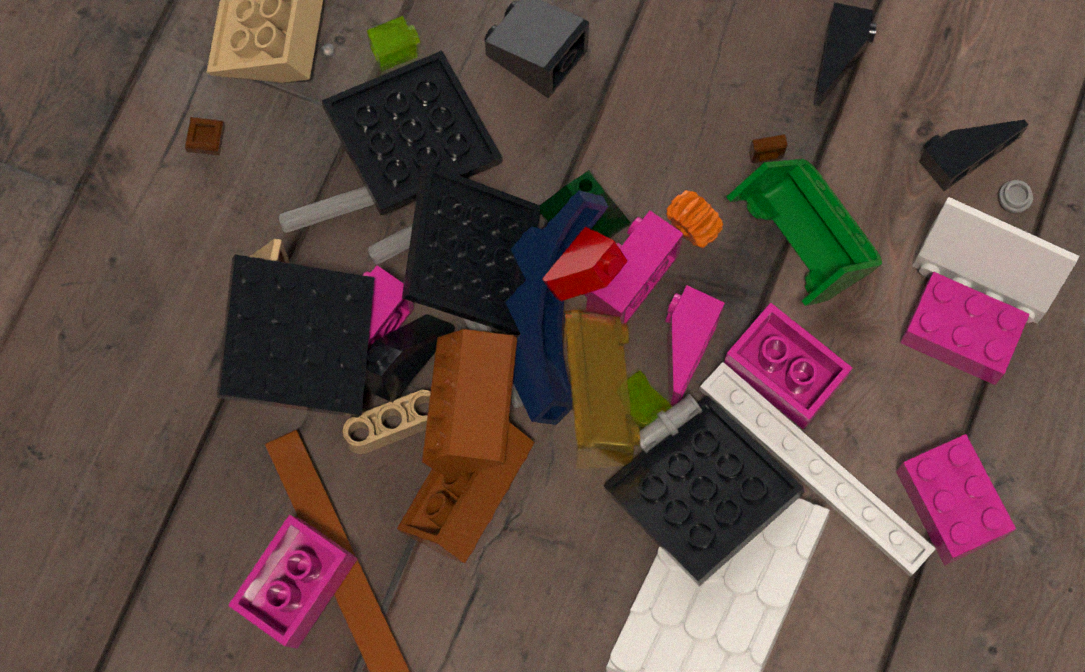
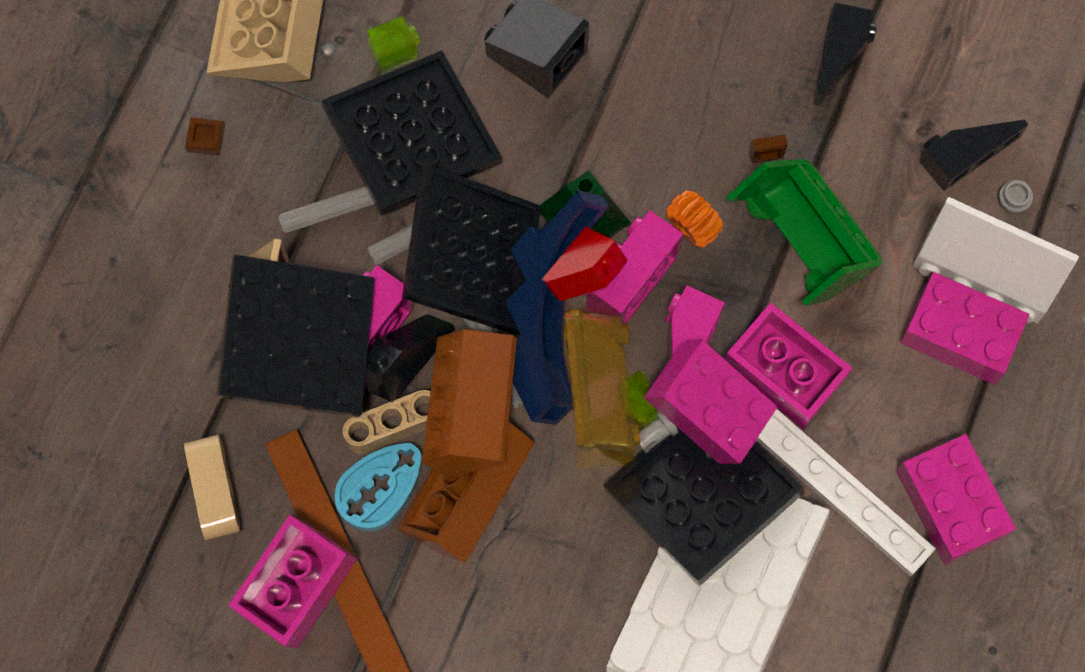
none -> tan beam [184,435,241,540]
none -> medium azure piece [335,443,422,531]
none -> dark pink brick [644,340,778,464]

